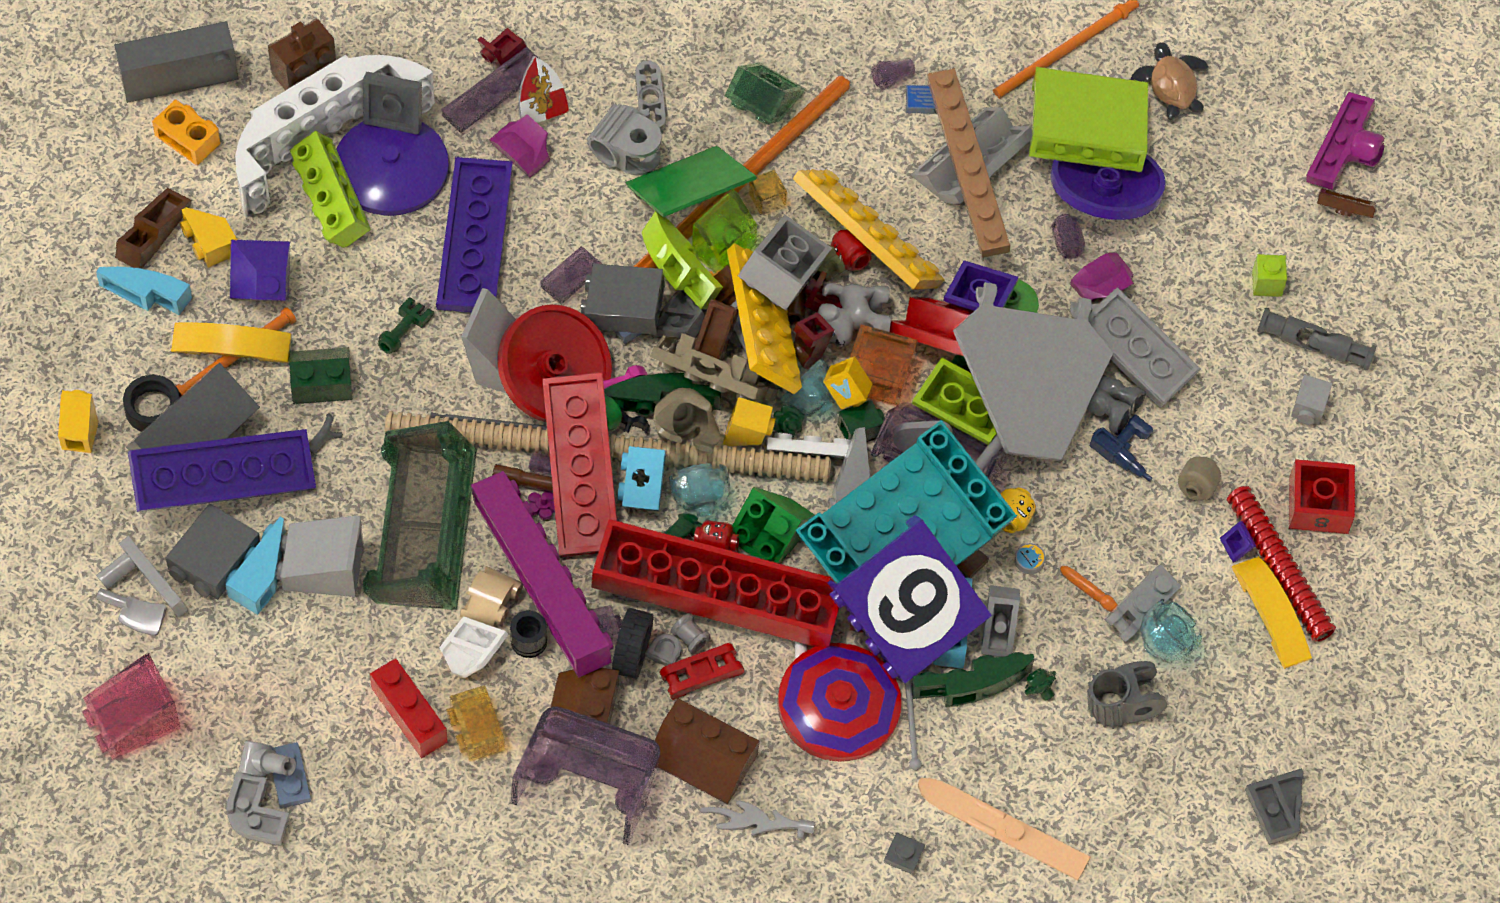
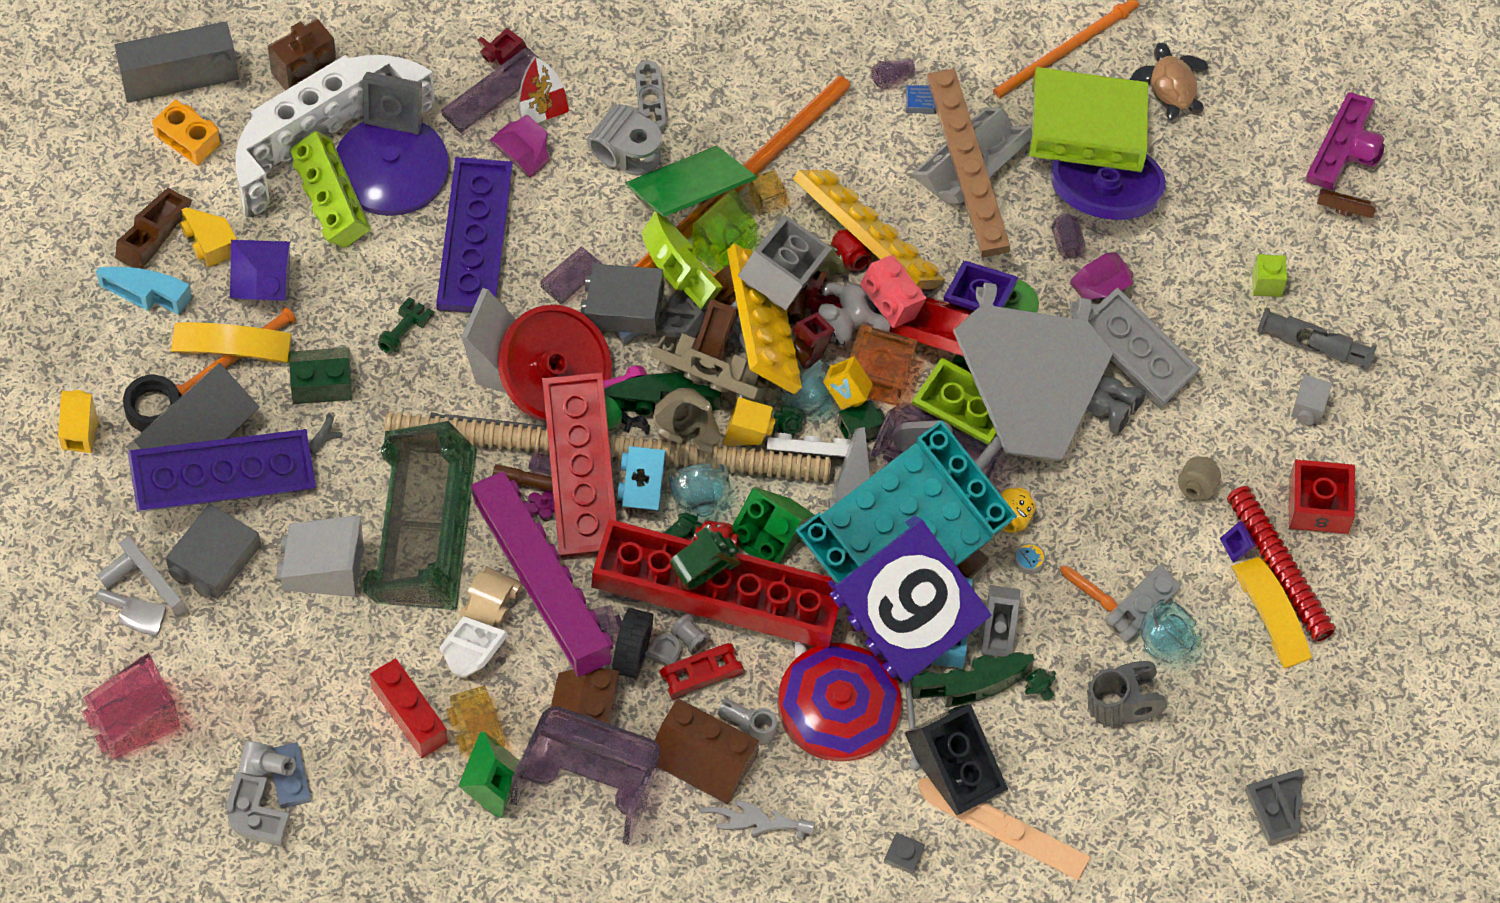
medium azure slope [226,517,286,615] -> none
black piece [510,610,547,658] -> none
clear green slope [724,62,806,124] -> none
dark blue piece [1089,414,1153,482] -> none
none -> green slope [458,731,523,818]
none -> dark green pin [670,527,741,590]
none -> light grey pin [717,697,777,745]
none -> coral brick [860,255,927,328]
none -> black slope [904,704,1008,815]

